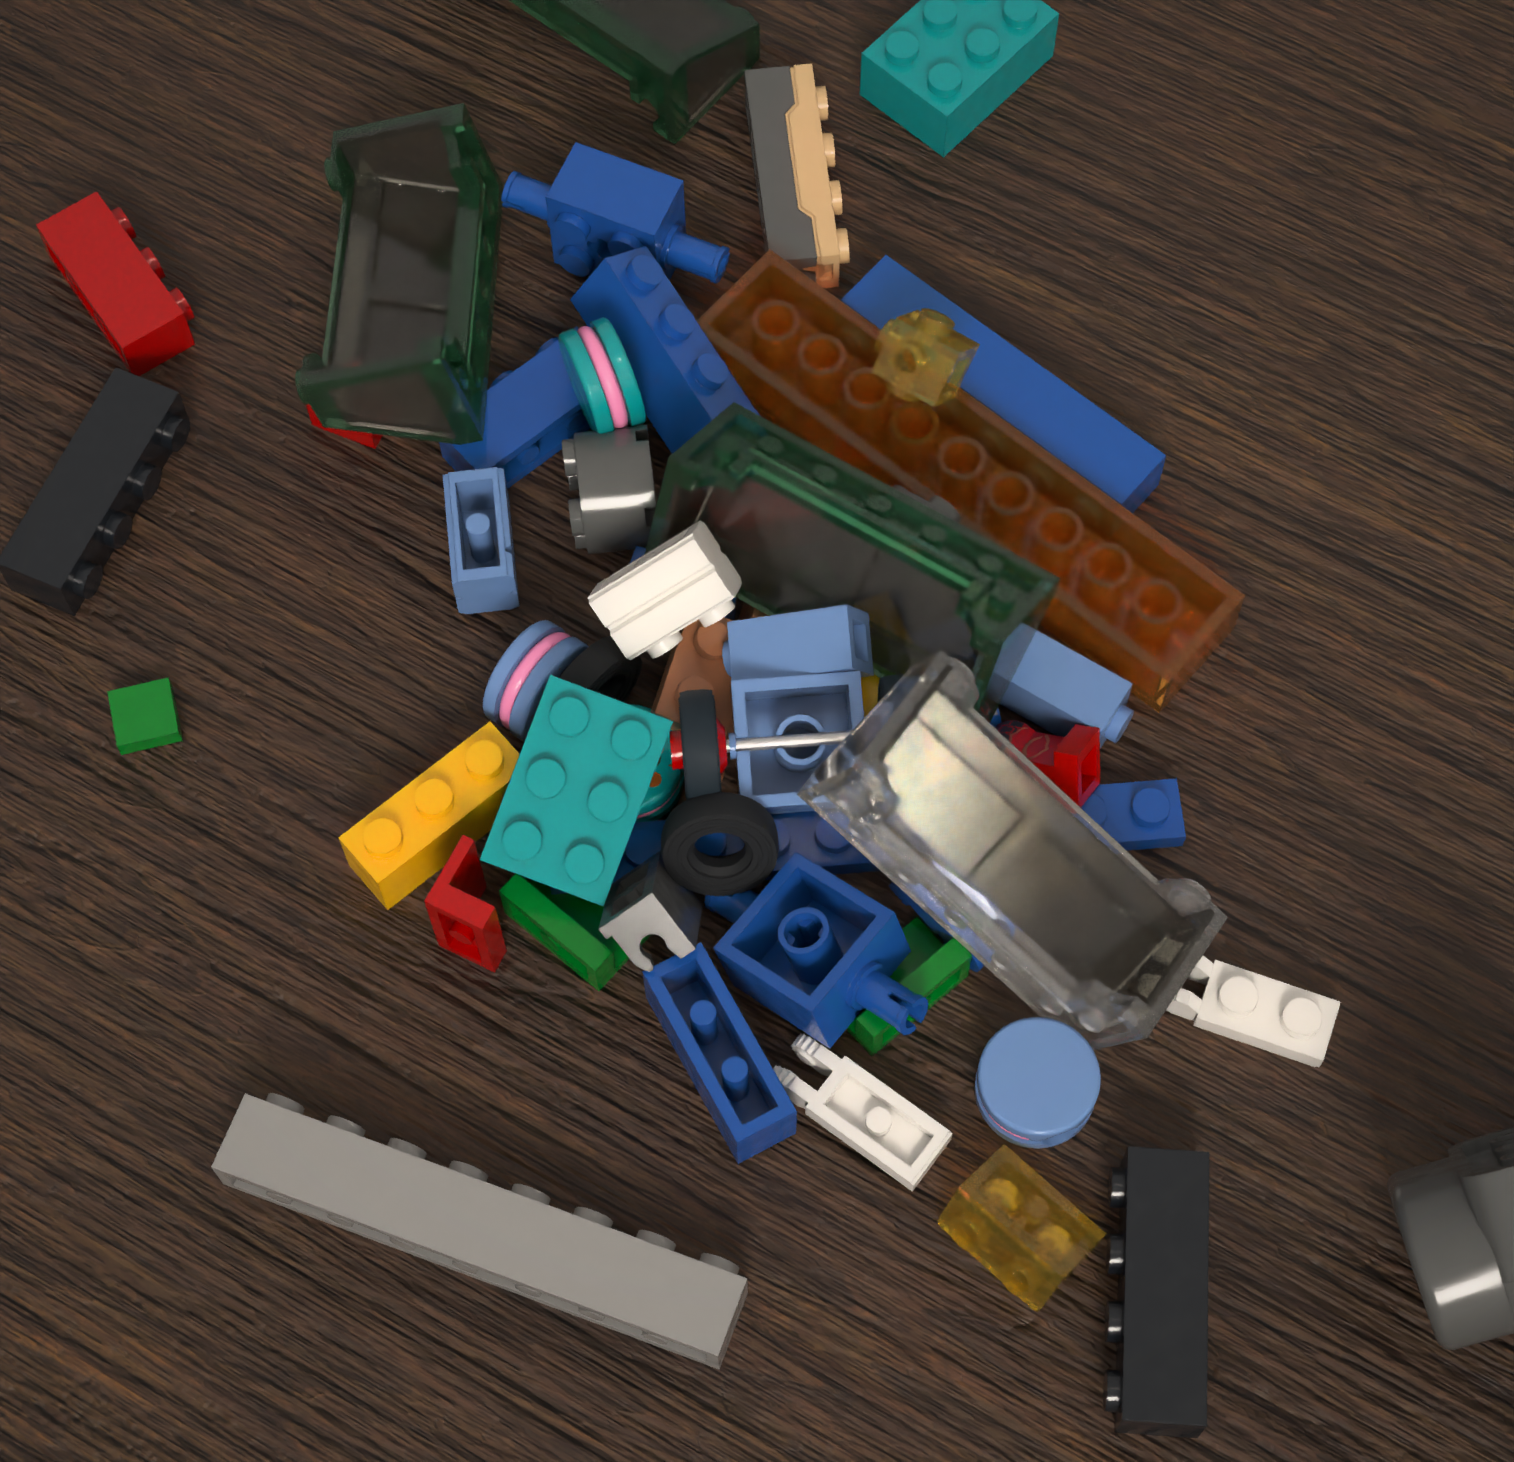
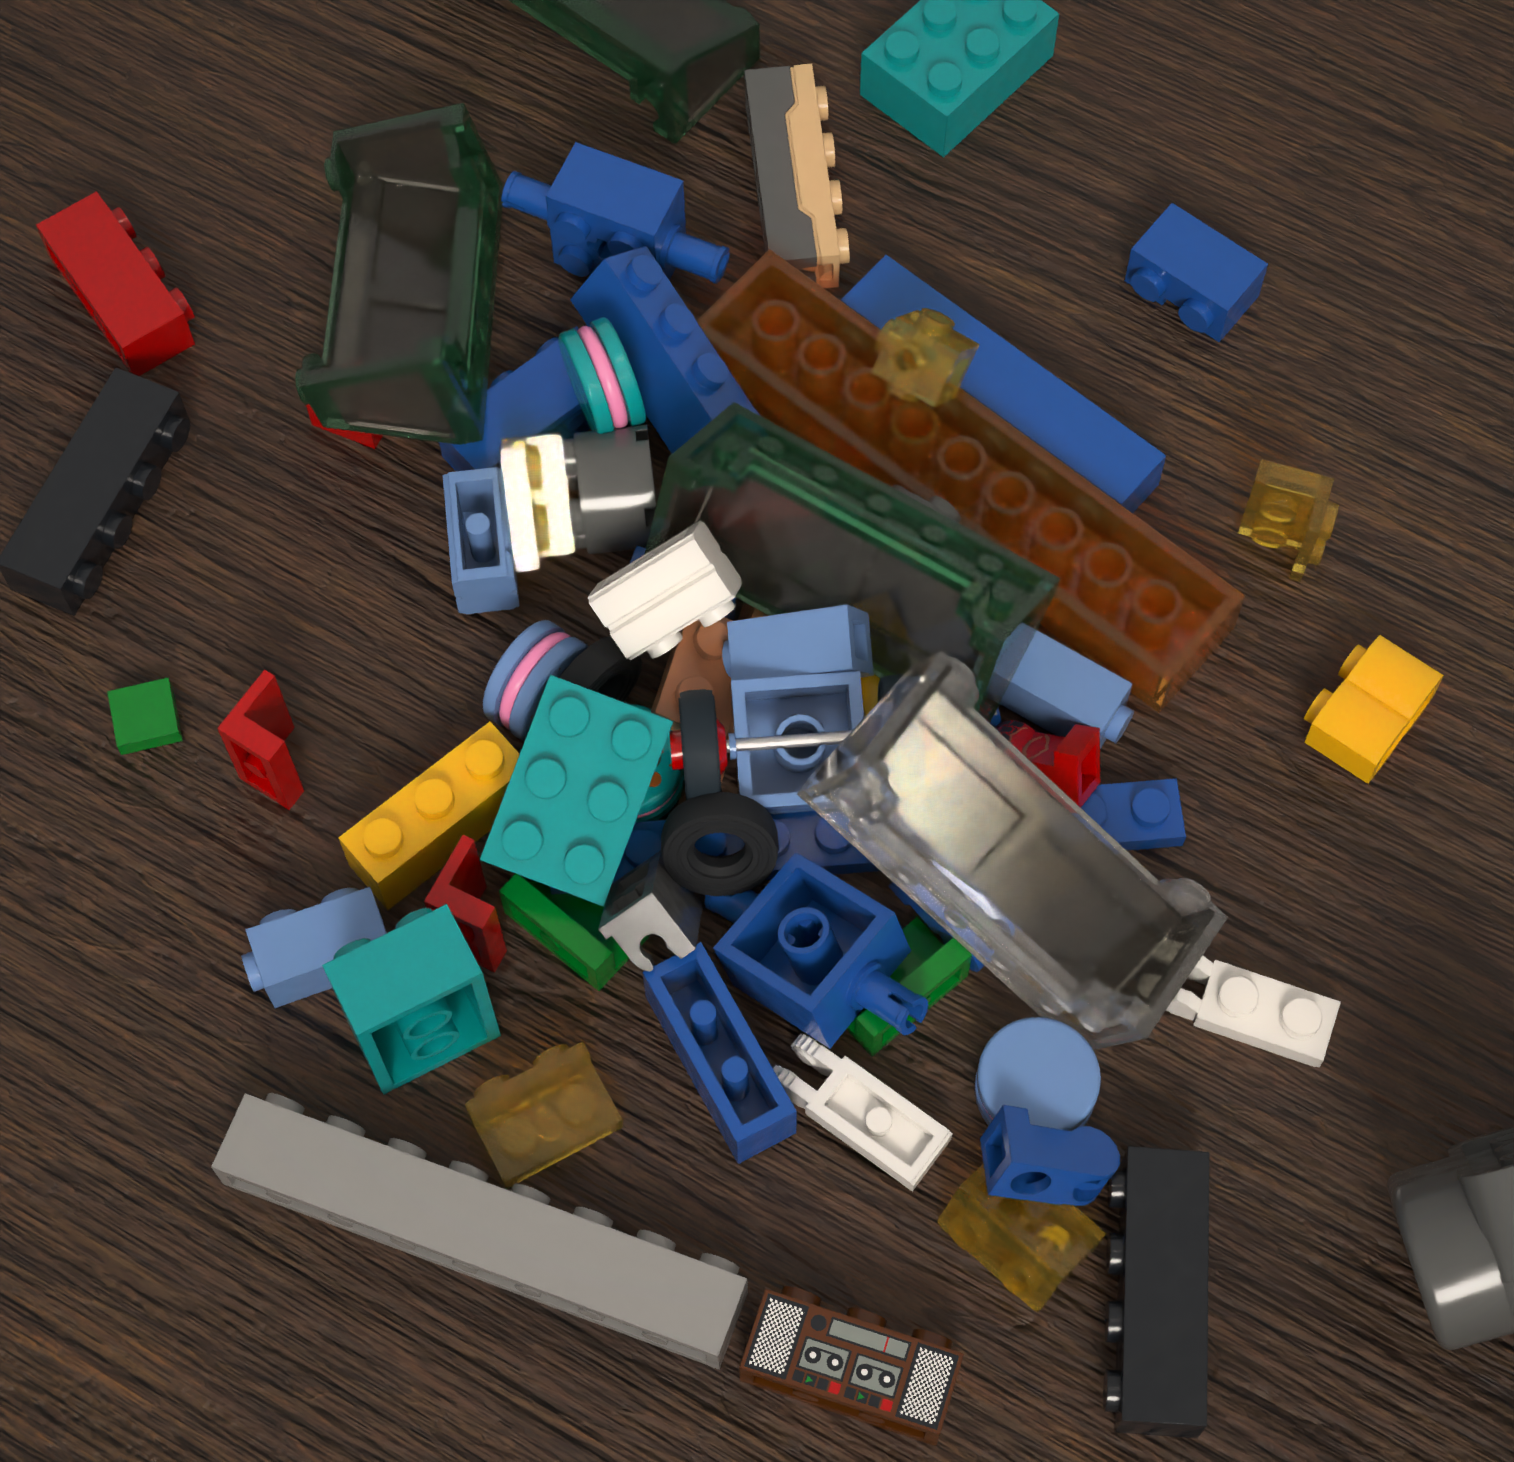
none -> red panel [217,669,304,810]
none -> medium blue brick [241,887,387,1008]
none -> teal brick [322,904,501,1095]
none -> clear yellow bracket [465,1042,624,1189]
none -> clear yellow bracket [500,433,575,572]
none -> brick [739,1286,964,1446]
none -> blue leg [980,1105,1120,1206]
none -> blue brick [1125,203,1268,342]
none -> clear yellow bracket [1238,459,1339,582]
none -> yellow brick [1304,635,1444,784]

